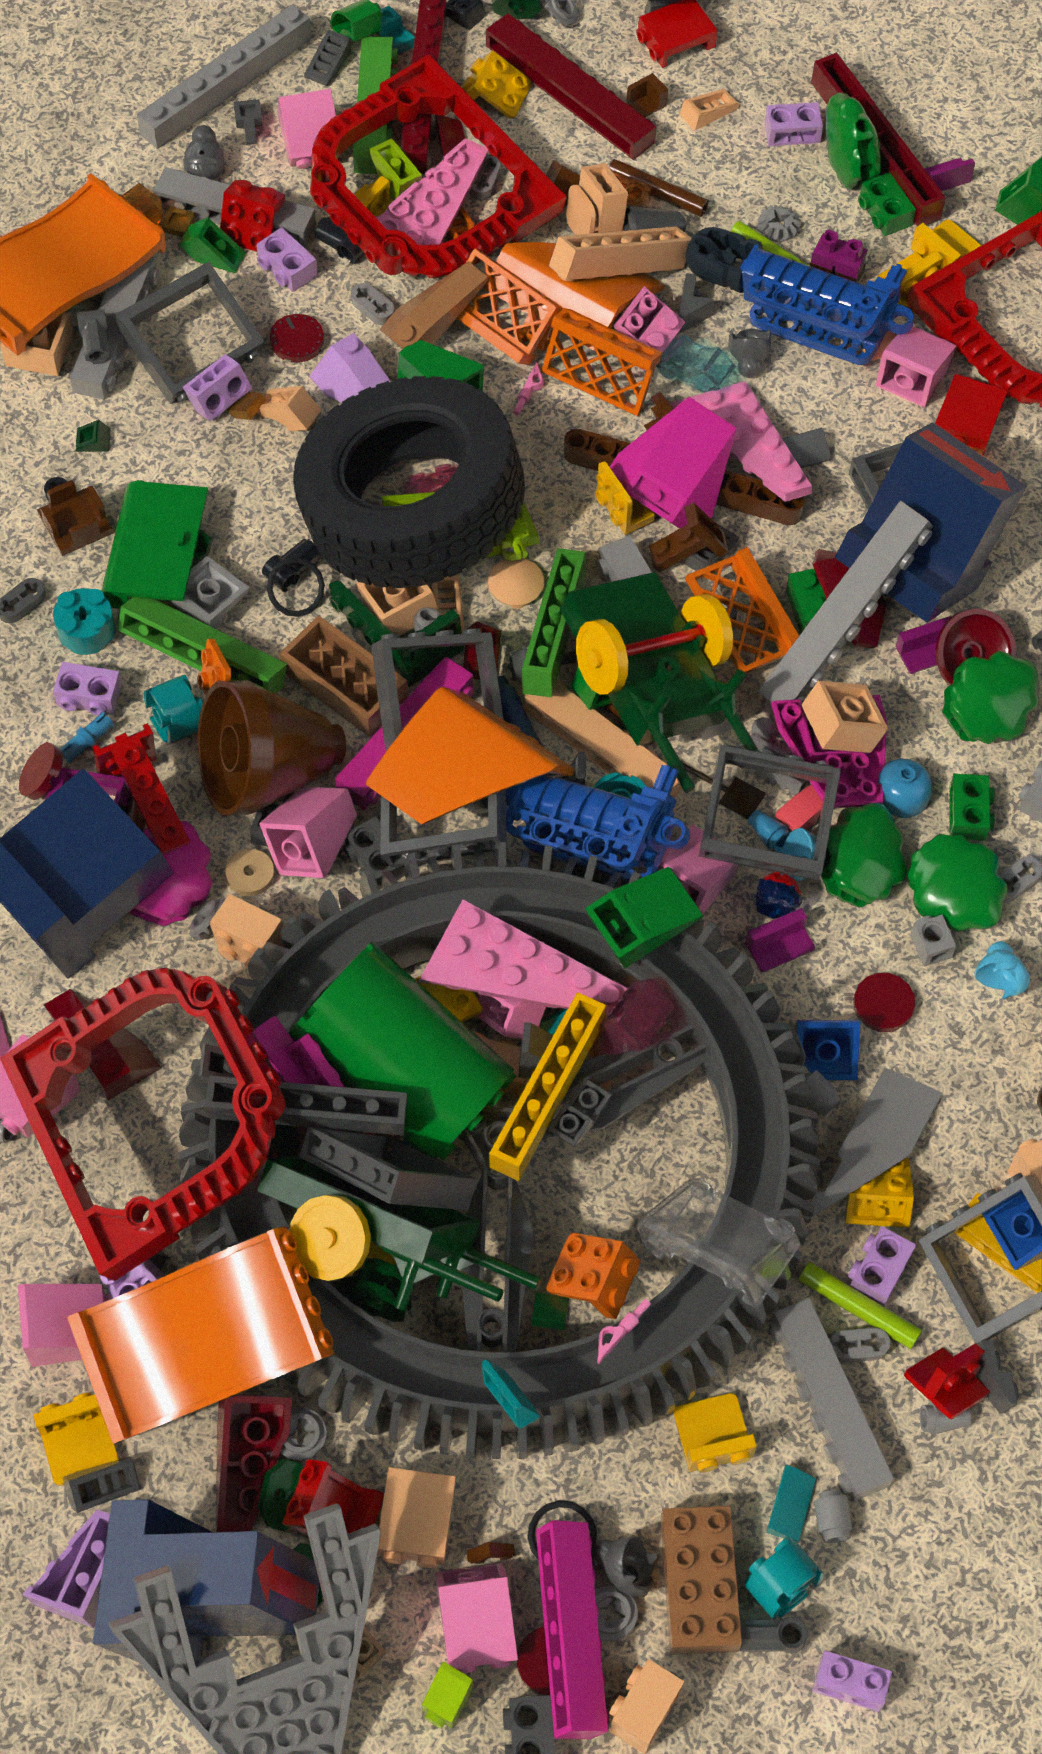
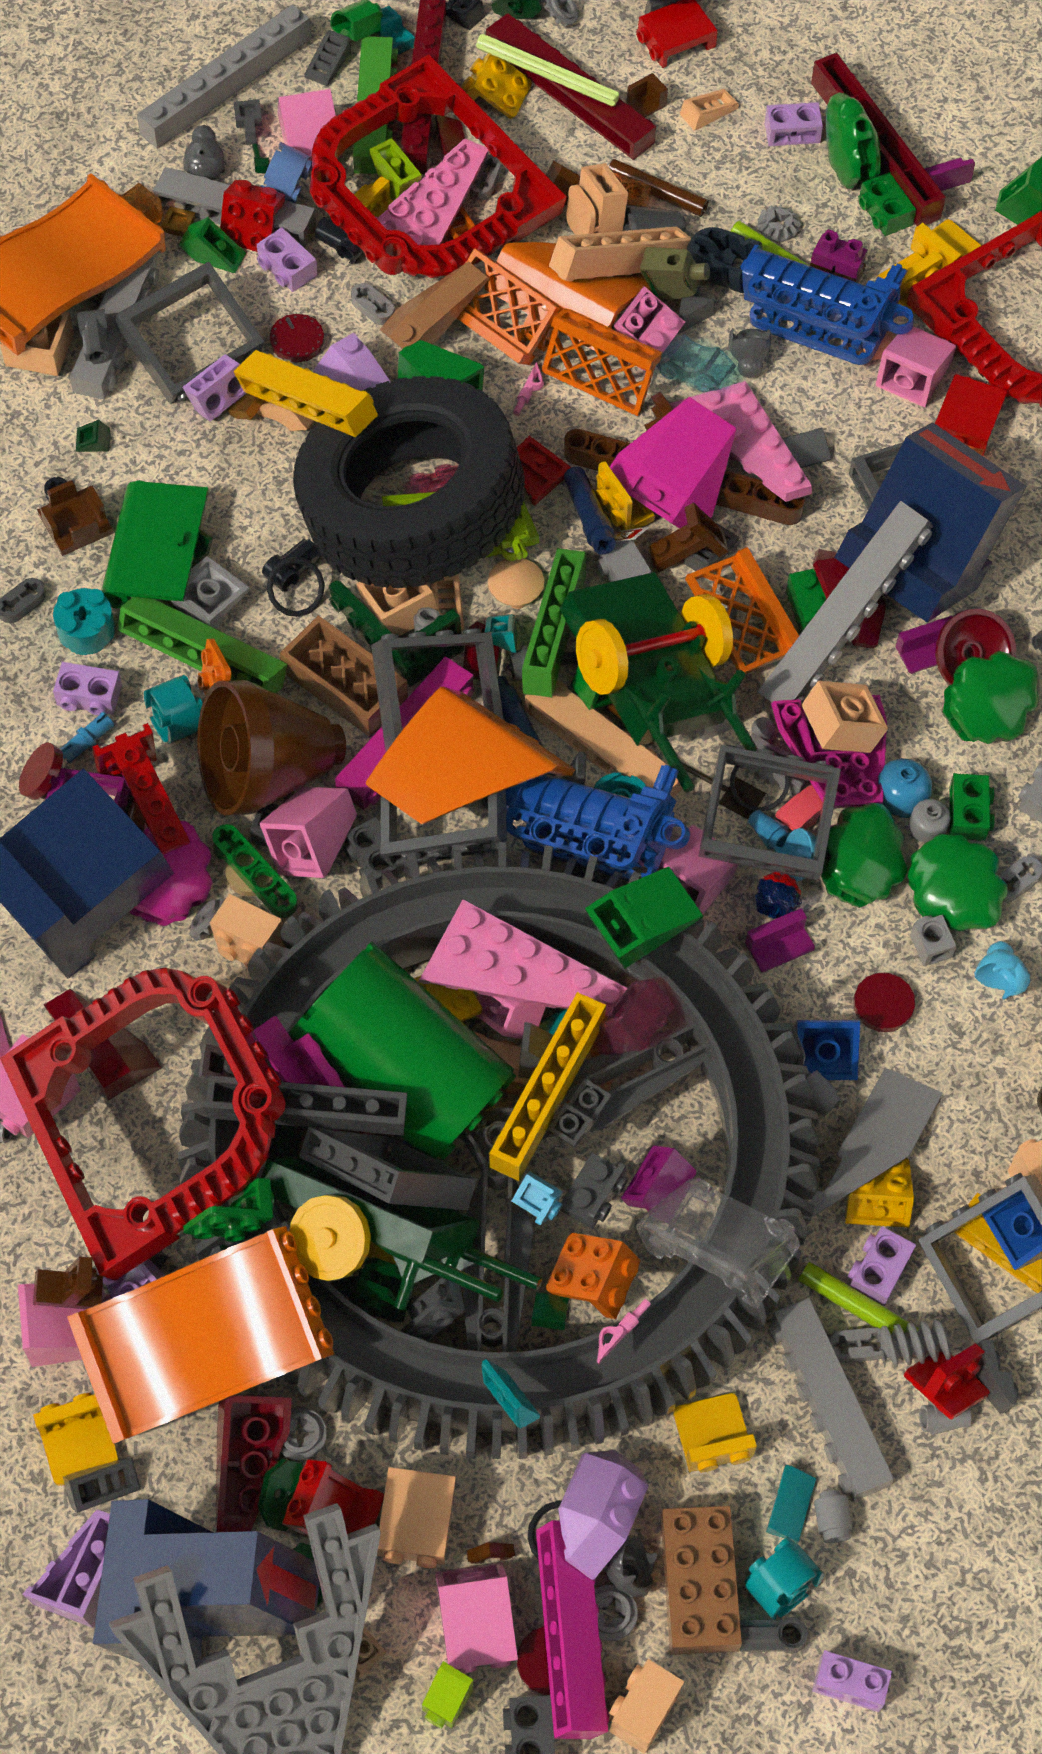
none -> reddish brown bracket [33,1256,103,1309]
none -> green bracket [183,1178,274,1242]
none -> green beam [212,824,297,918]
none -> yellow brick [233,350,378,437]
none -> dark green hand [252,143,270,174]
none -> medium blue brick [260,142,312,203]
none -> dark grey bracket [400,1278,465,1342]
none -> yellowish green axle [476,34,619,107]
none -> teal slope [485,614,518,653]
none -> medium azure bracket [511,1171,563,1226]
none -> red wing [517,435,571,506]
none -> lavender wedge [558,1450,649,1580]
none -> dark grey bracket [560,1153,629,1229]
none -> dark blue piece [564,466,616,555]
none -> sticker [588,527,649,546]
none -> magenta panel [621,1145,696,1224]
none -> olive torso [640,247,710,302]
none -> black piece [730,765,790,811]
none -> light grey piece [879,1319,951,1368]
none -> light grey head [909,799,950,843]

